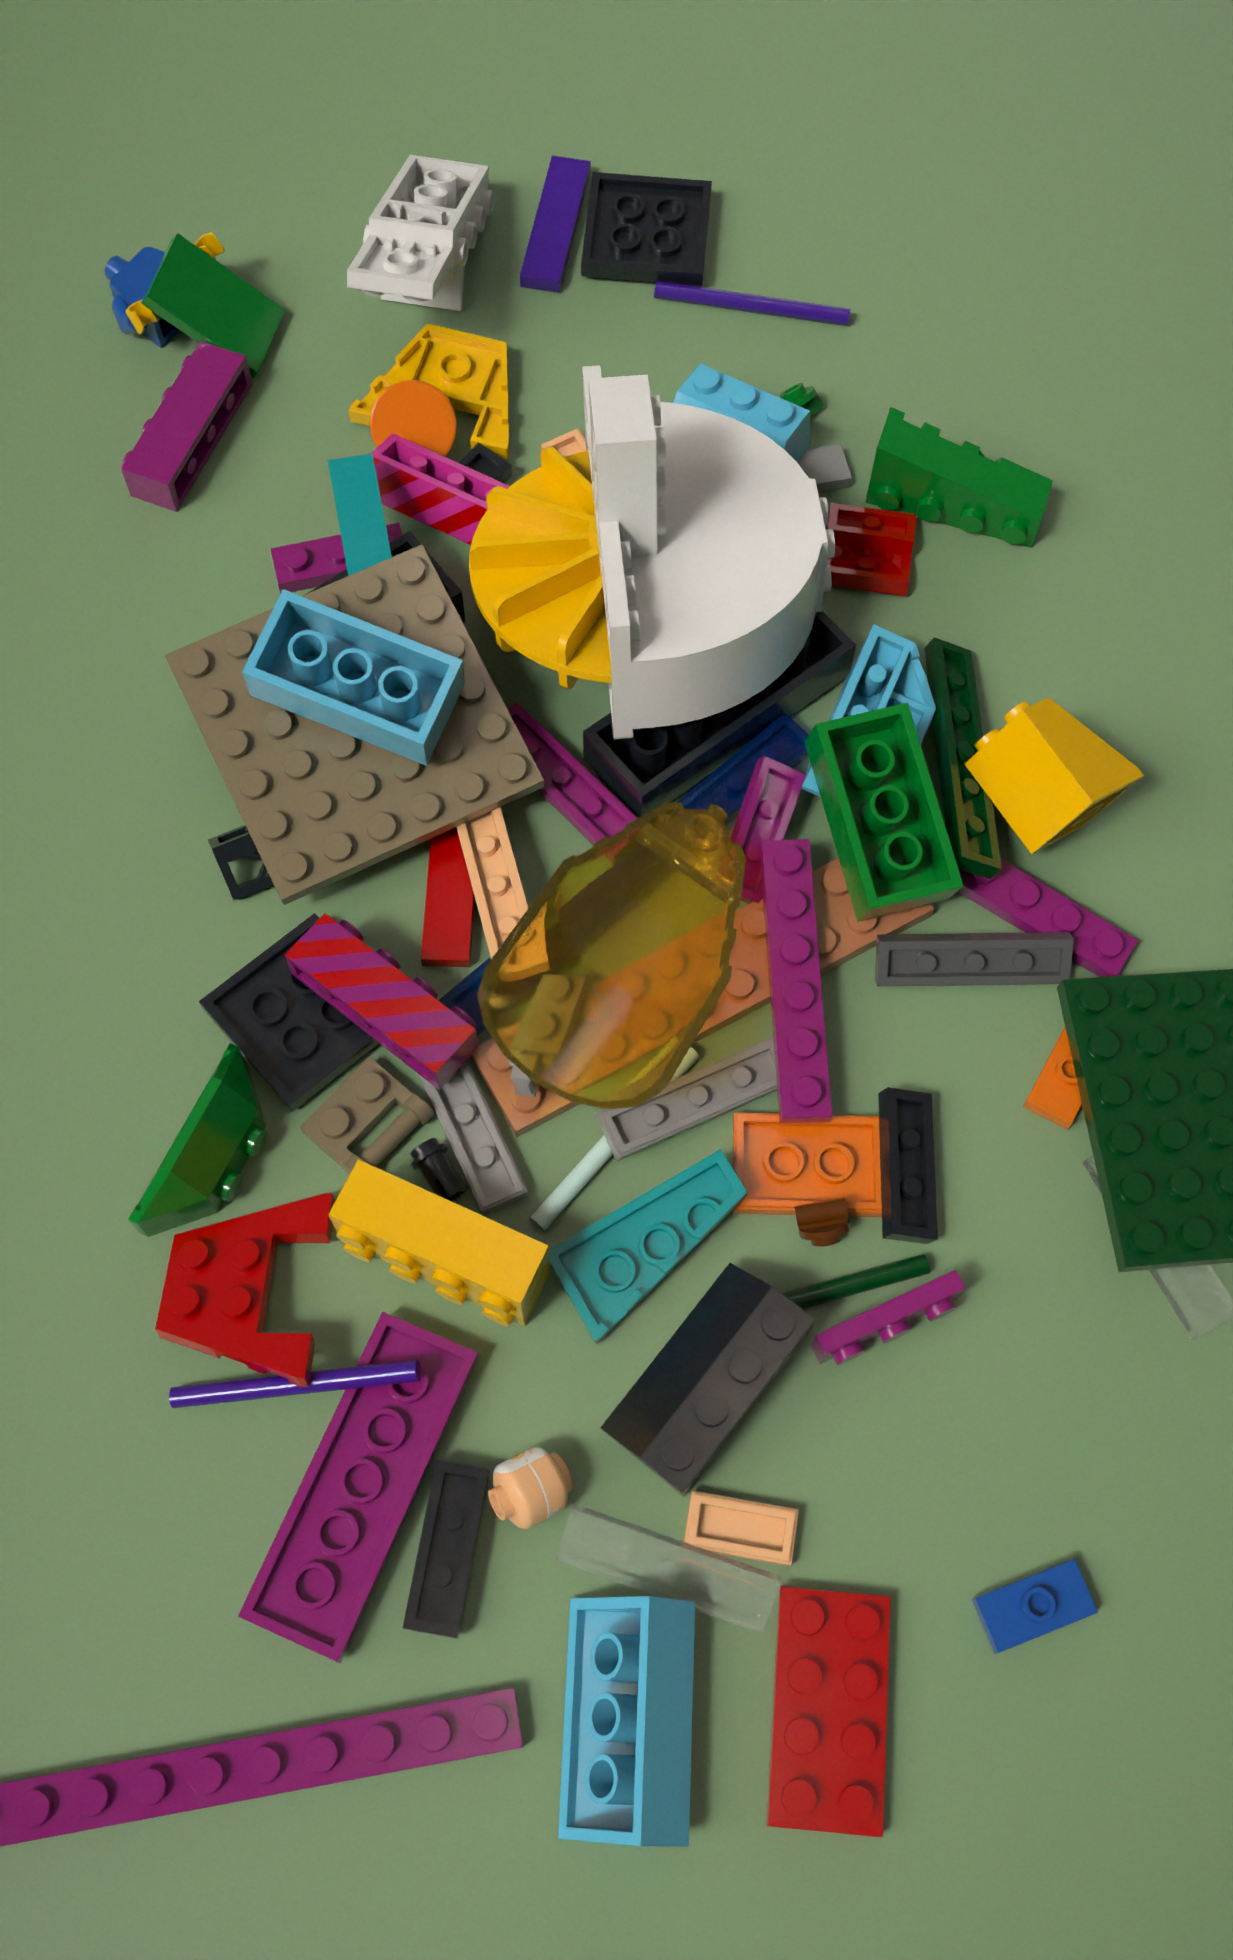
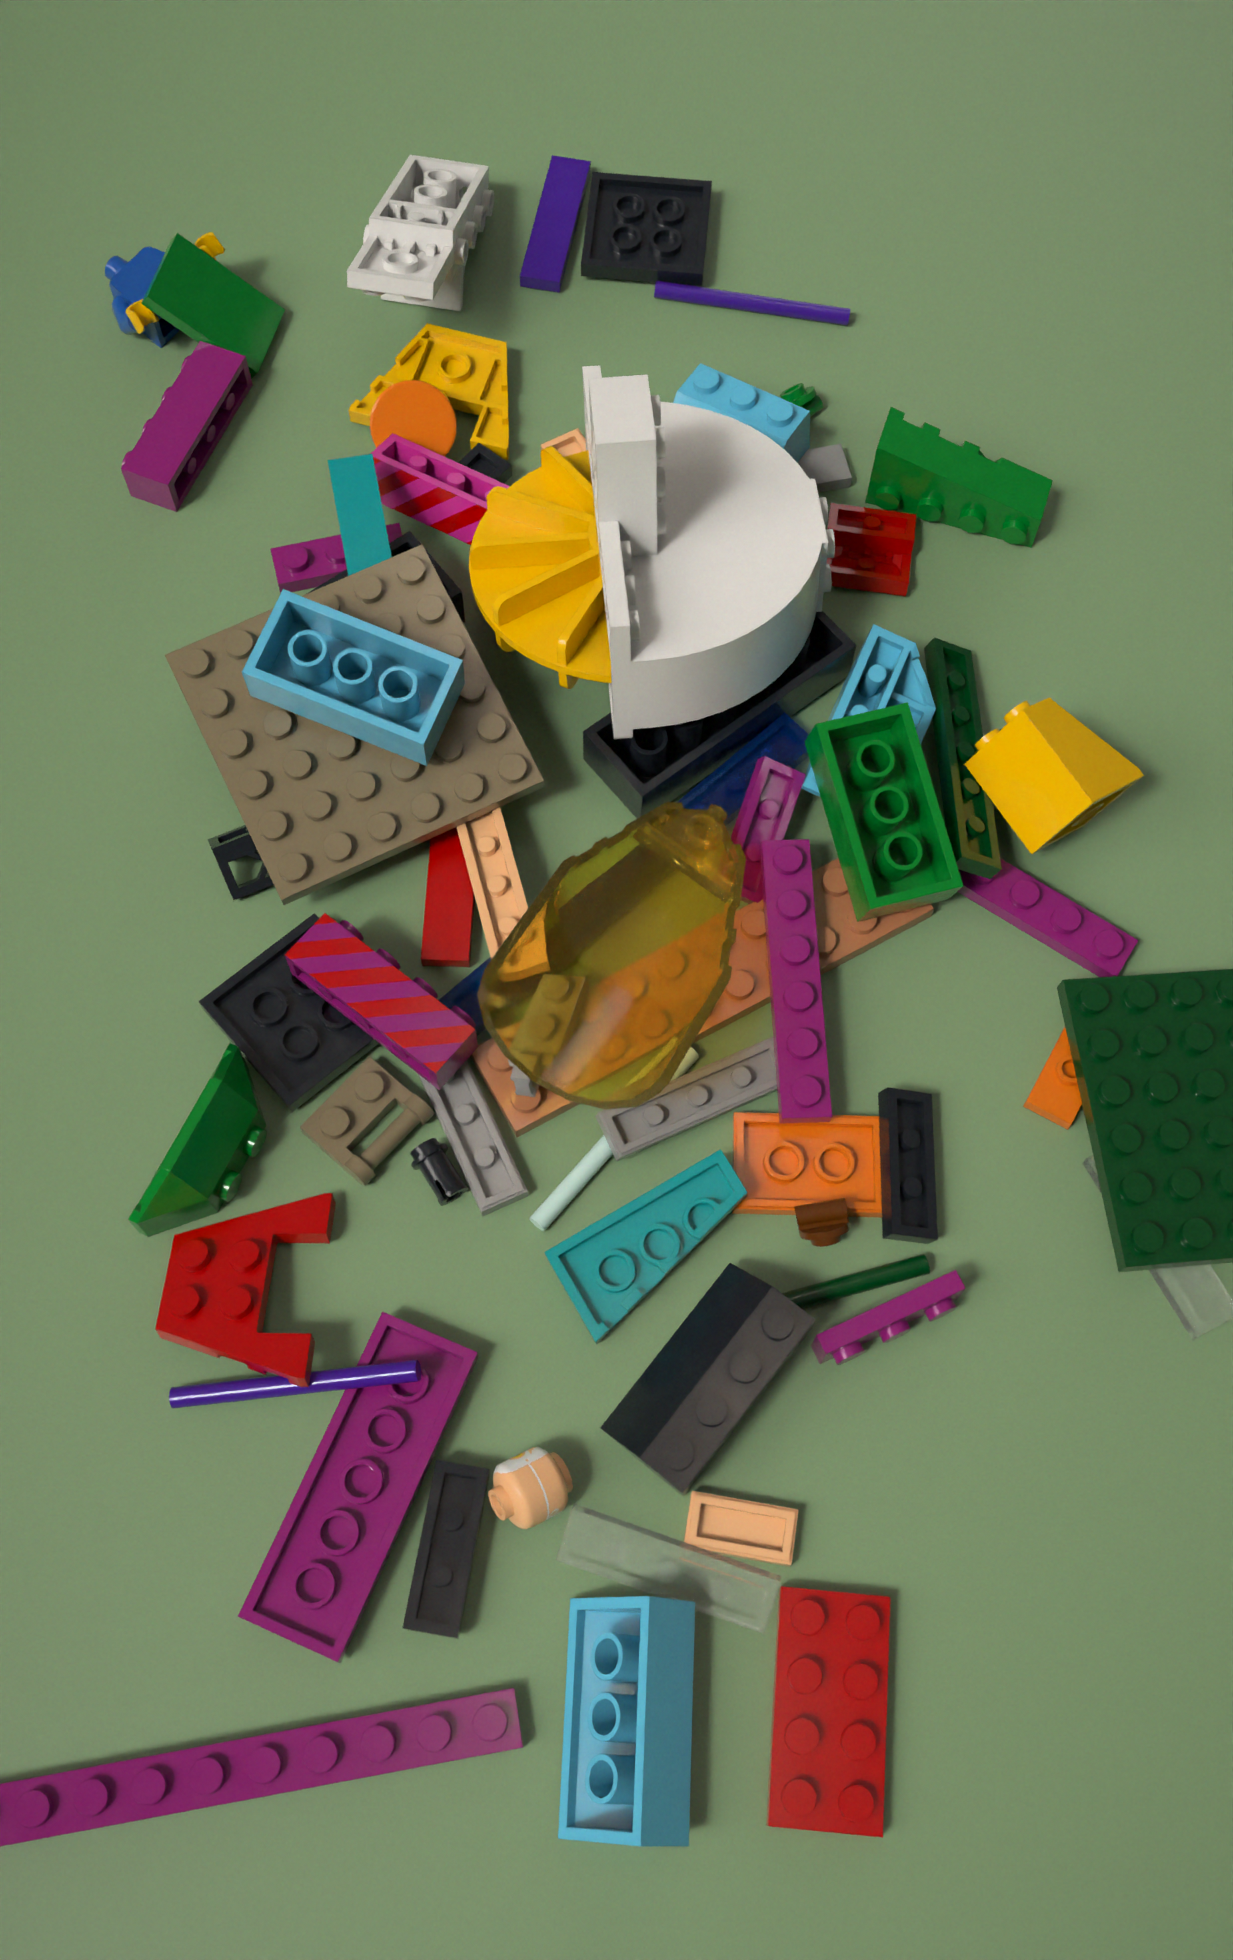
yellow brick [328,1159,551,1327] -> none
magenta plate [508,702,642,859] -> none
dark grey plate [875,932,1074,986] -> none
blue plate [972,1559,1098,1654] -> none

